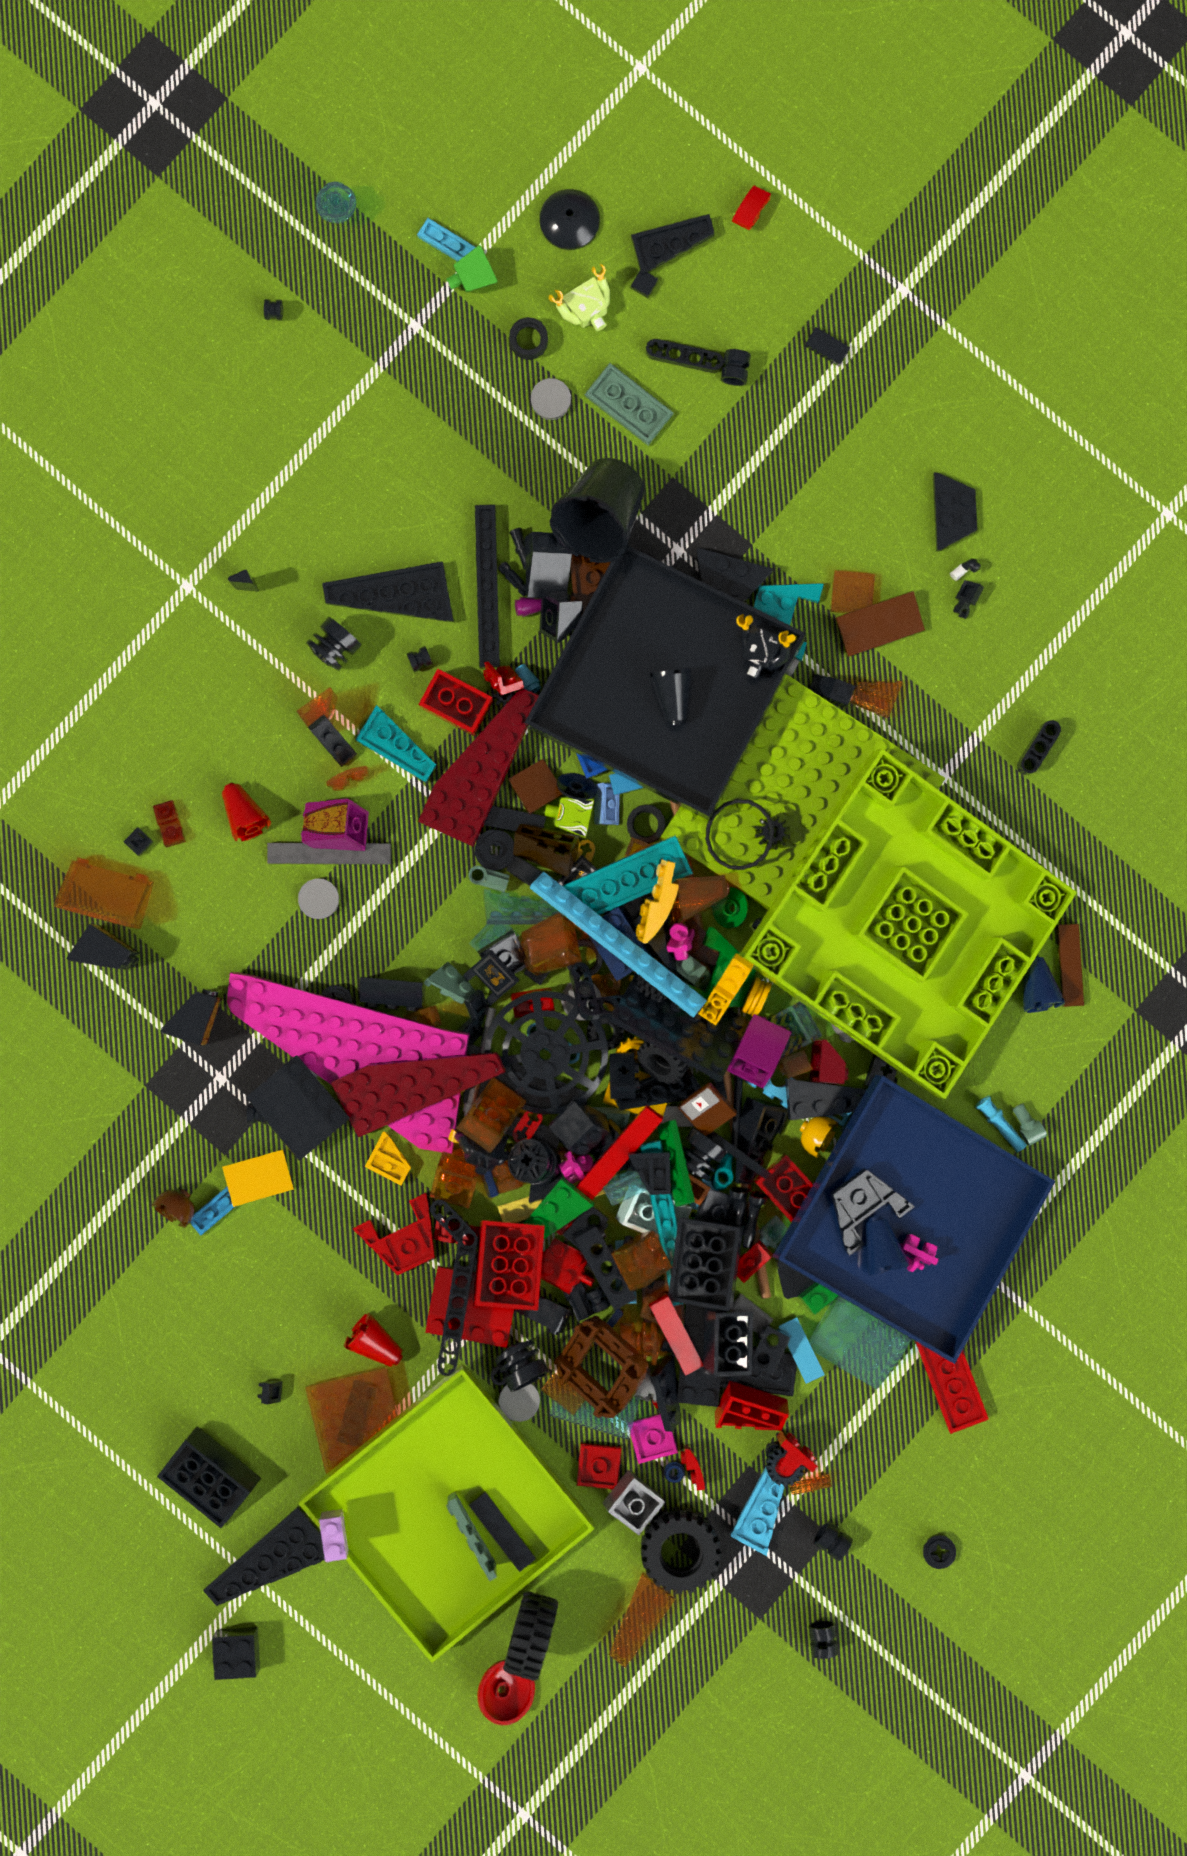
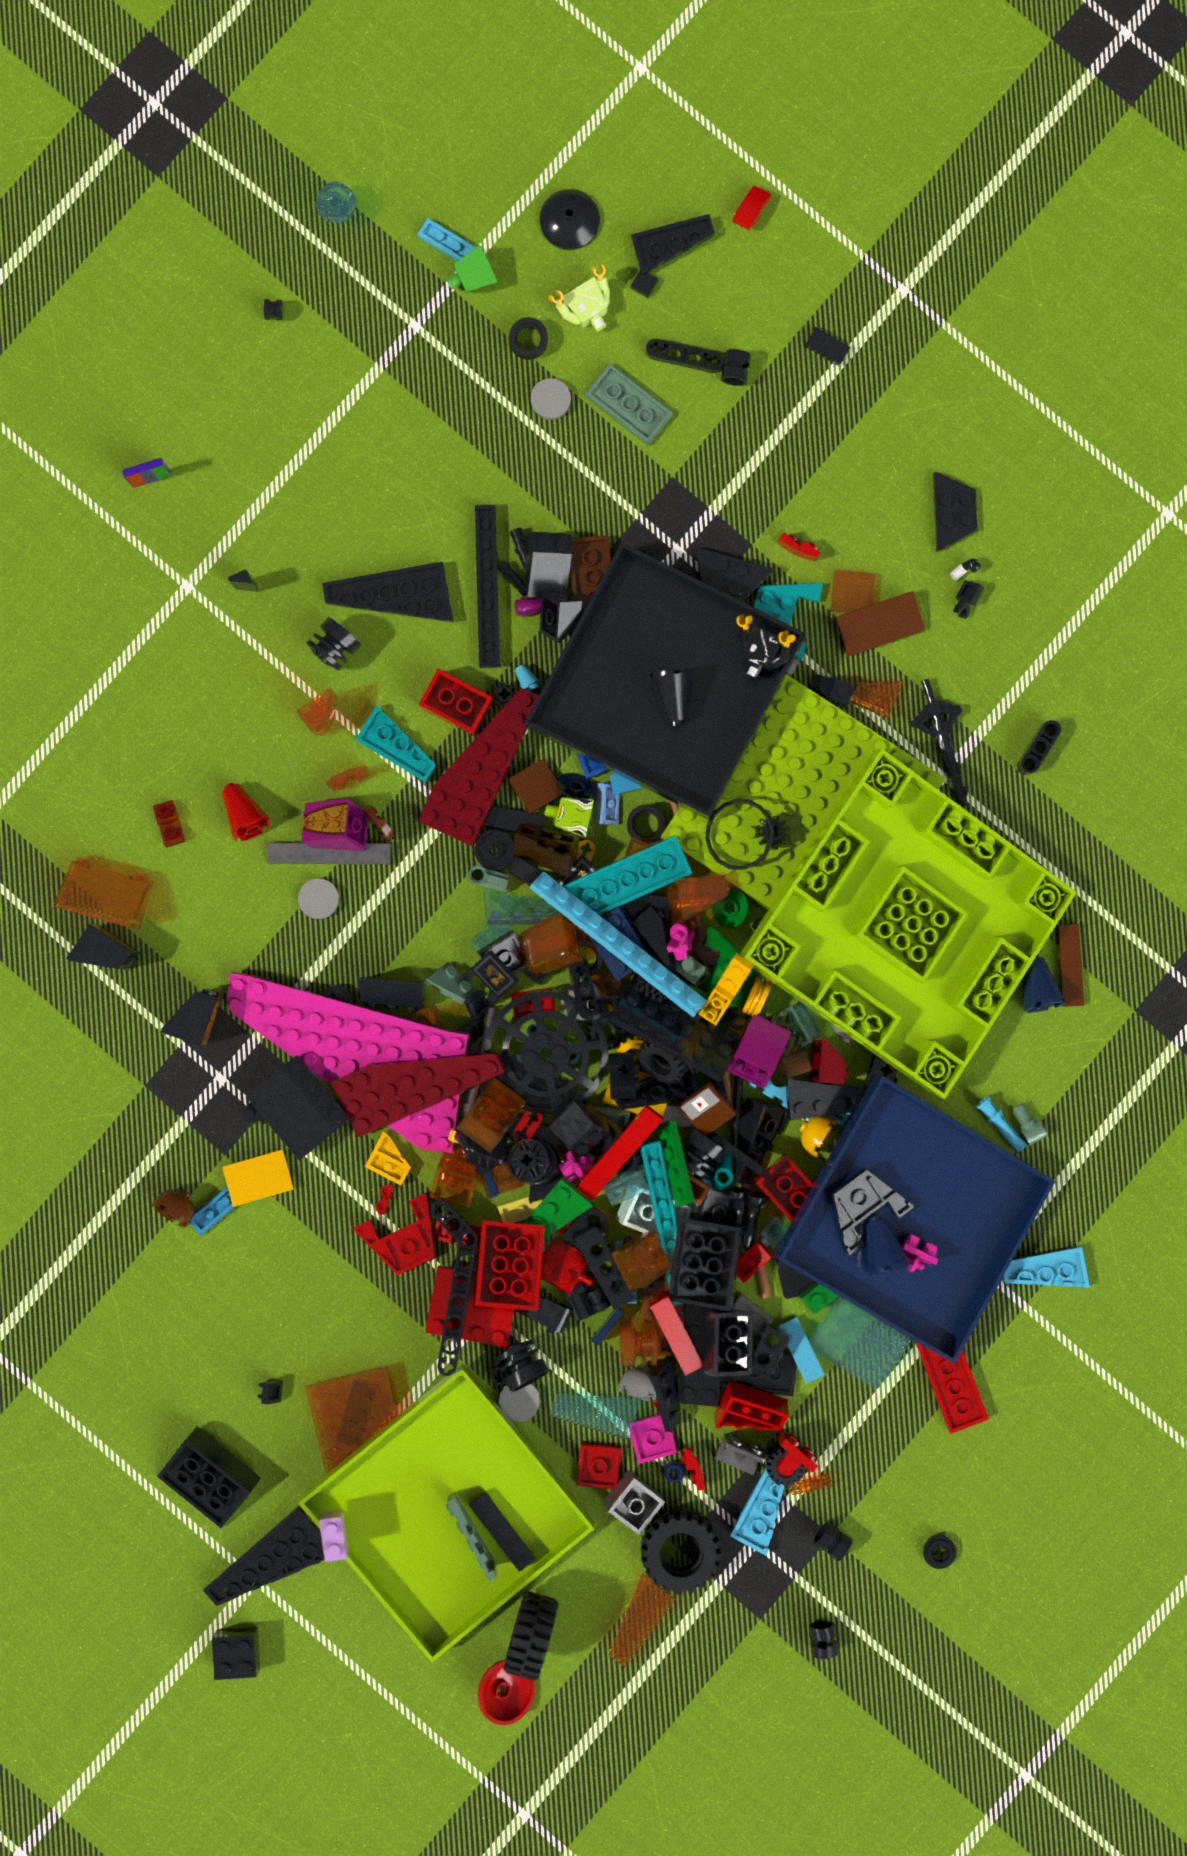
black tile [123,827,154,856] -> none
black tile [308,714,357,767] -> none
red cone [344,1313,403,1367] -> none
black wheel [407,646,433,673] -> none
red bracket [483,662,524,695] -> none
clear orange tile [541,1373,586,1416] -> none
black cone [549,458,644,563] -> none
reddish brown plate [554,1316,649,1418] -> none
black wing [628,1151,671,1195] -> none
yellow slope [636,859,679,943] -> none
none -> dark purple tile [122,458,172,488]
none -> reddish brown tile [364,806,395,842]
none -> red piece [376,1184,394,1215]
none -> flat silver bracket [714,1434,765,1475]
none -> red slope [777,532,820,561]
none -> black bar [911,679,968,807]
none -> medium azure wing [1003,1246,1090,1288]

